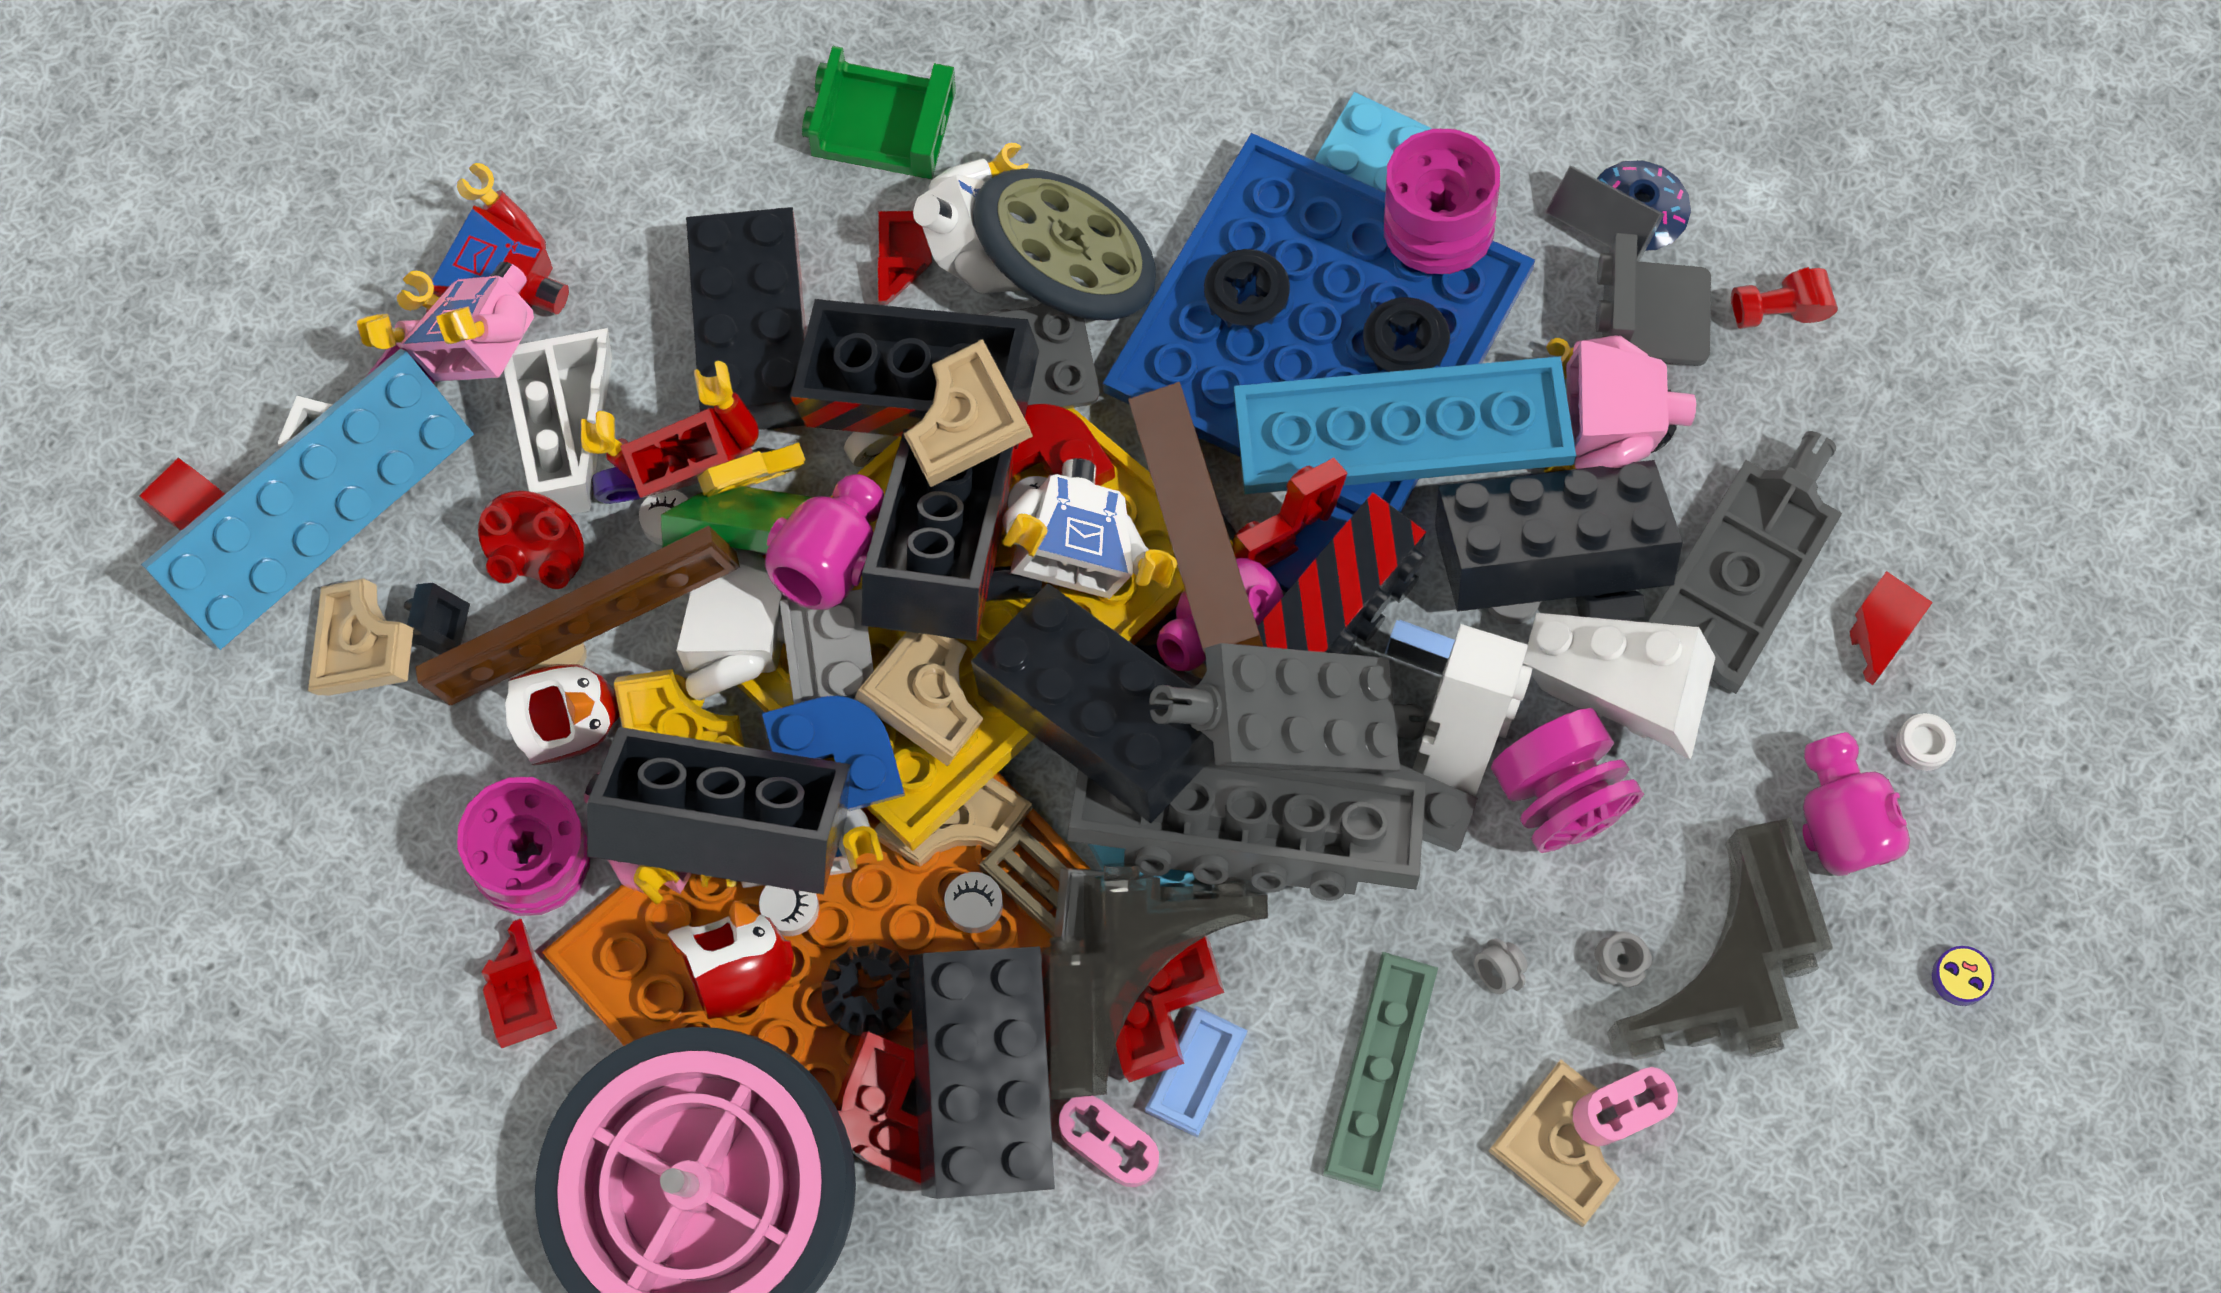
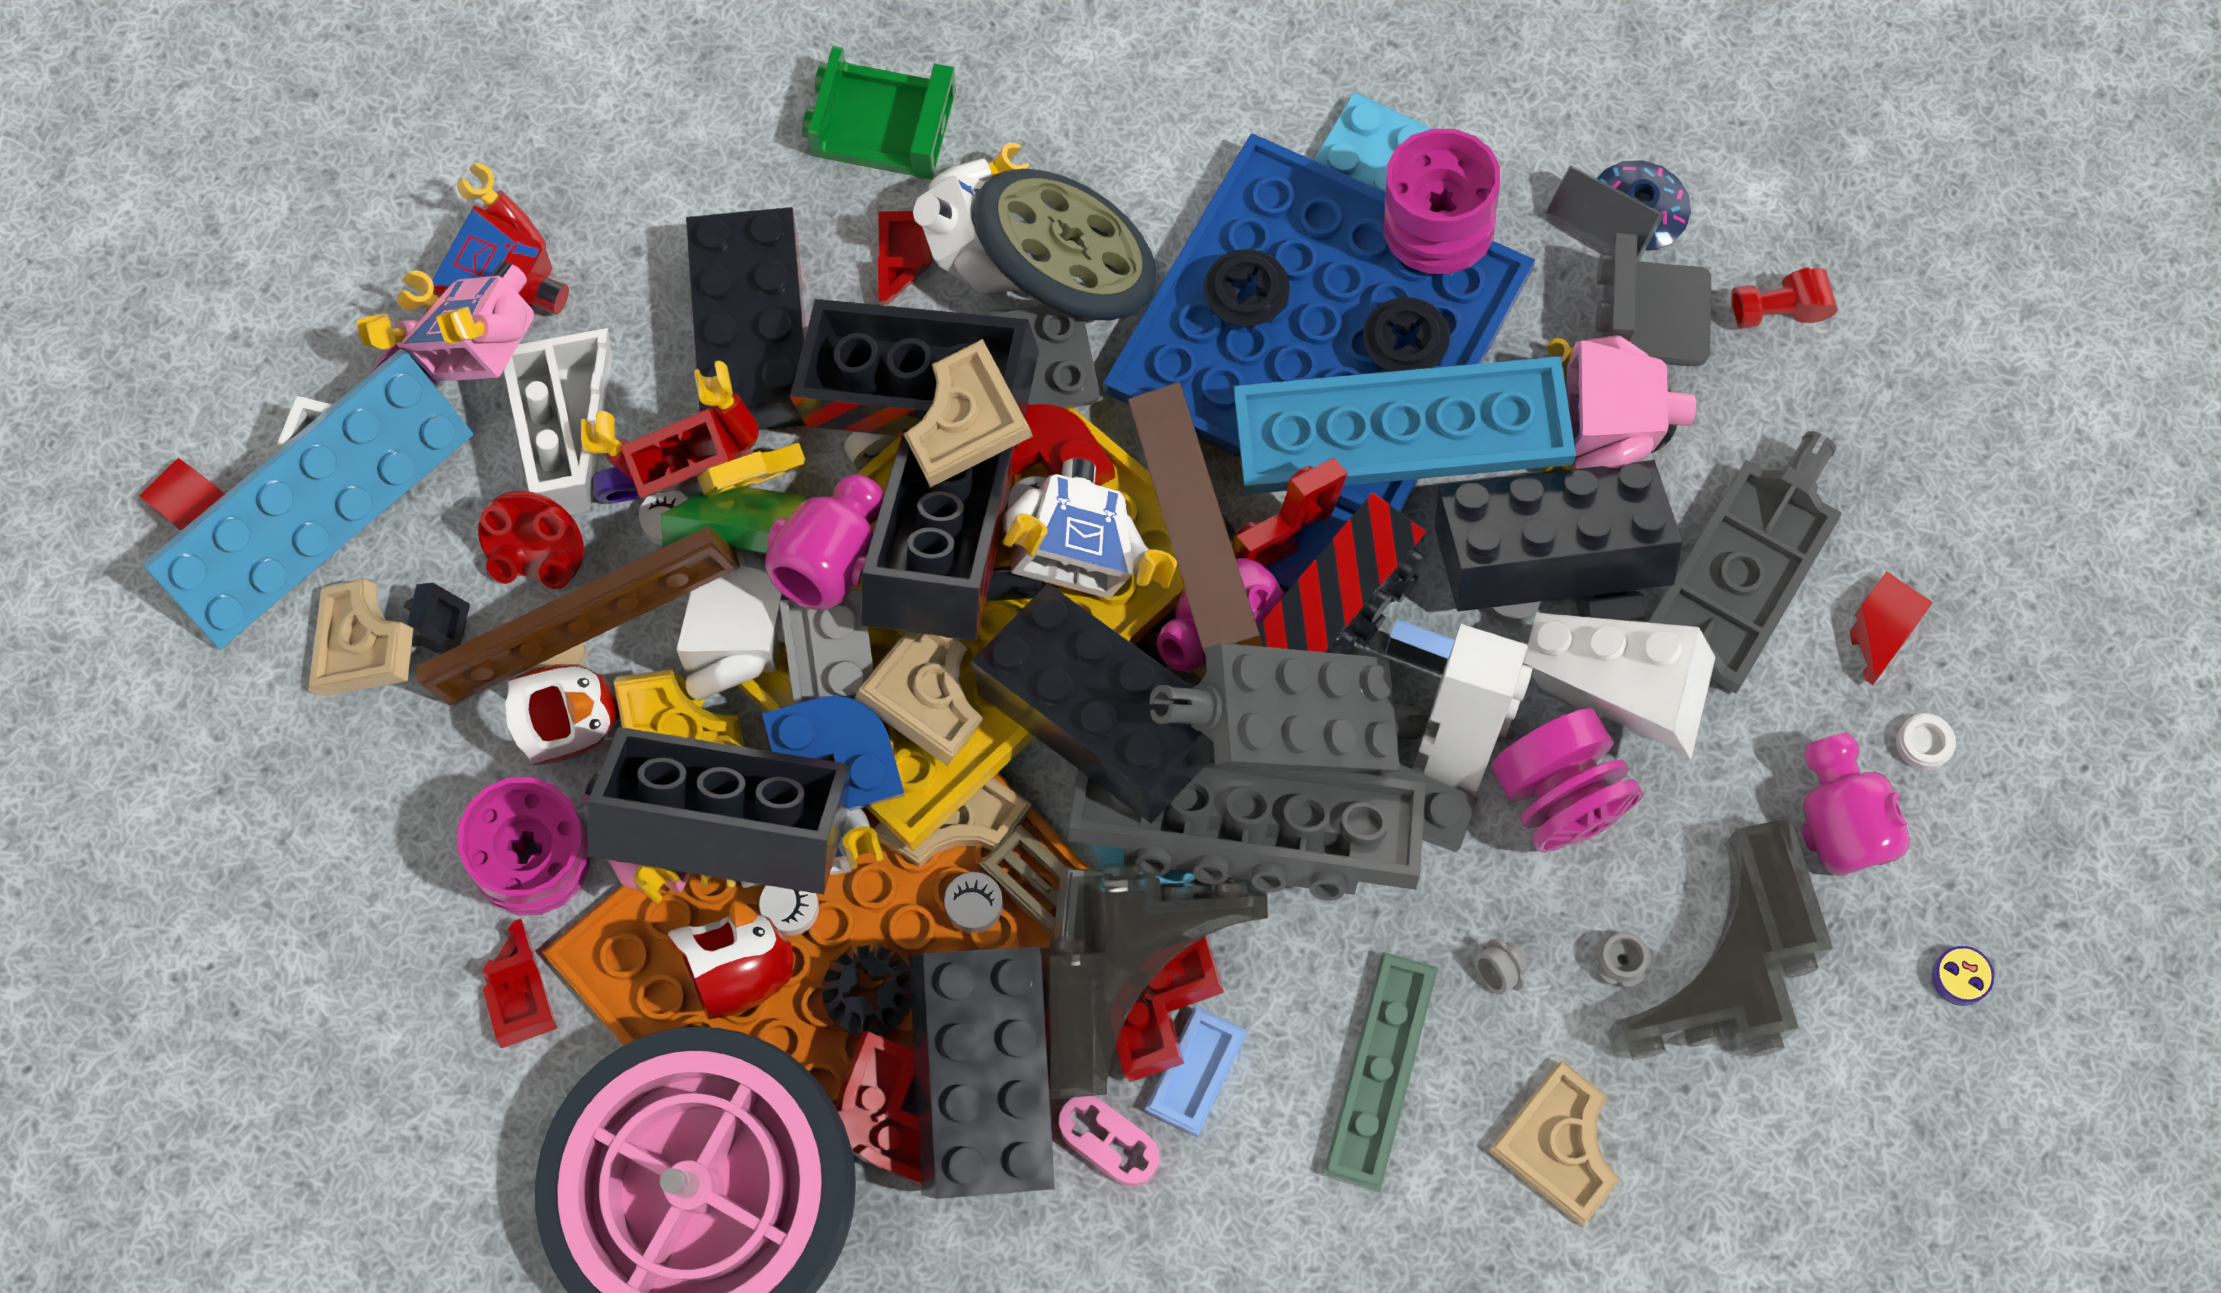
bright pink beam [1573,1067,1678,1147] -> none

